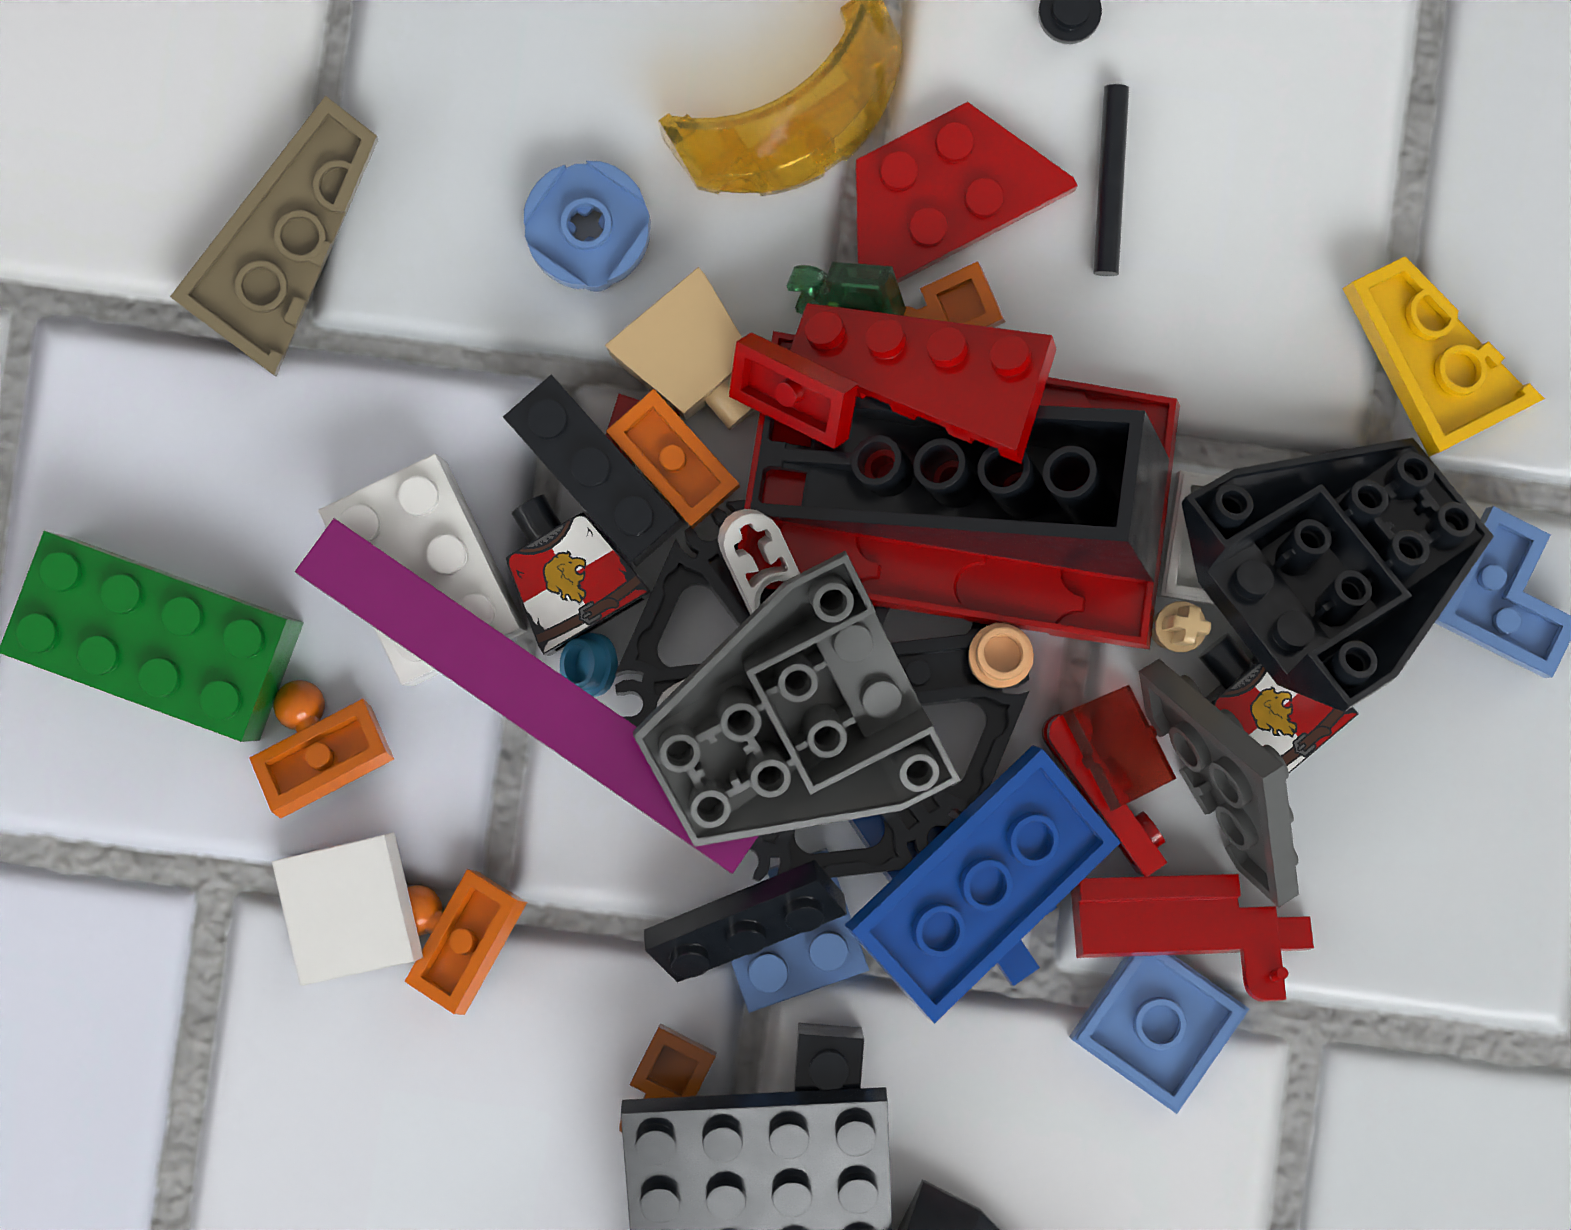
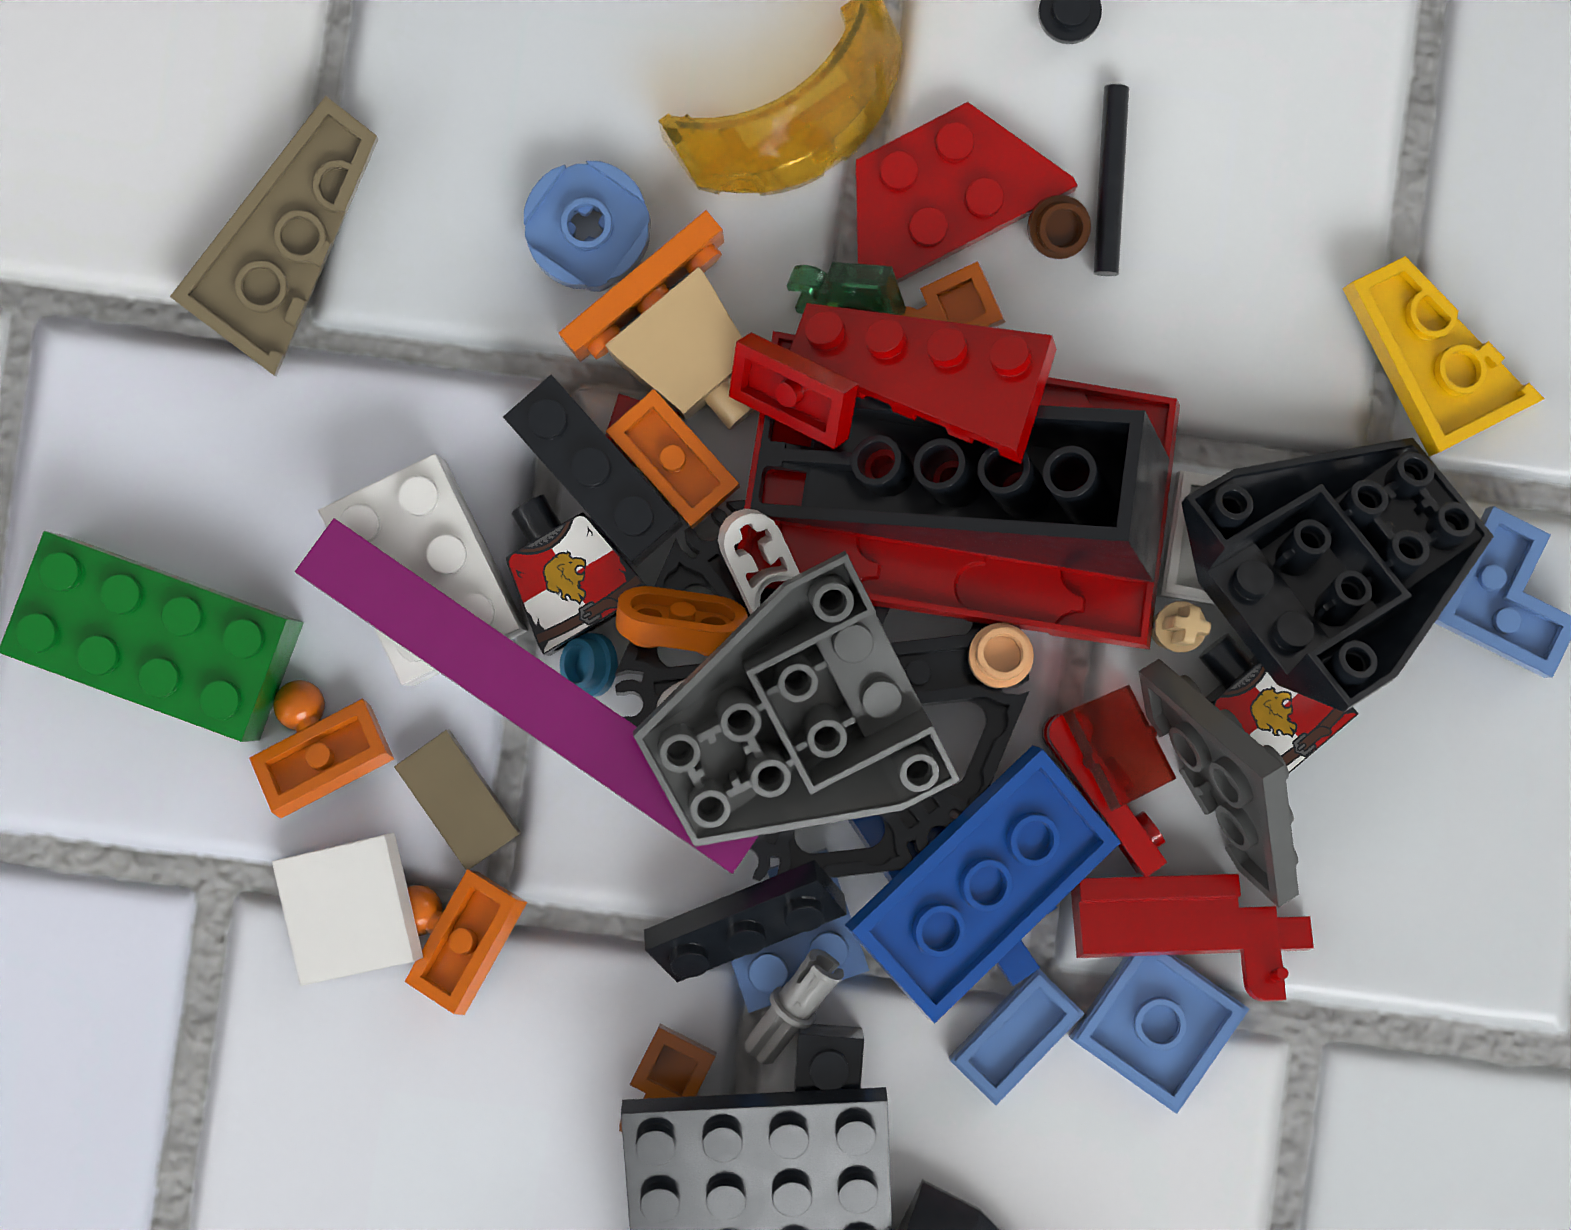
none -> dark tan tile [394,730,521,870]
none -> orange plate [558,210,724,362]
none -> orange plate [615,586,748,656]
none -> light grey axle [744,949,844,1065]
none -> medium blue tile [948,969,1085,1105]
none -> reddish brown plate [1027,195,1091,259]

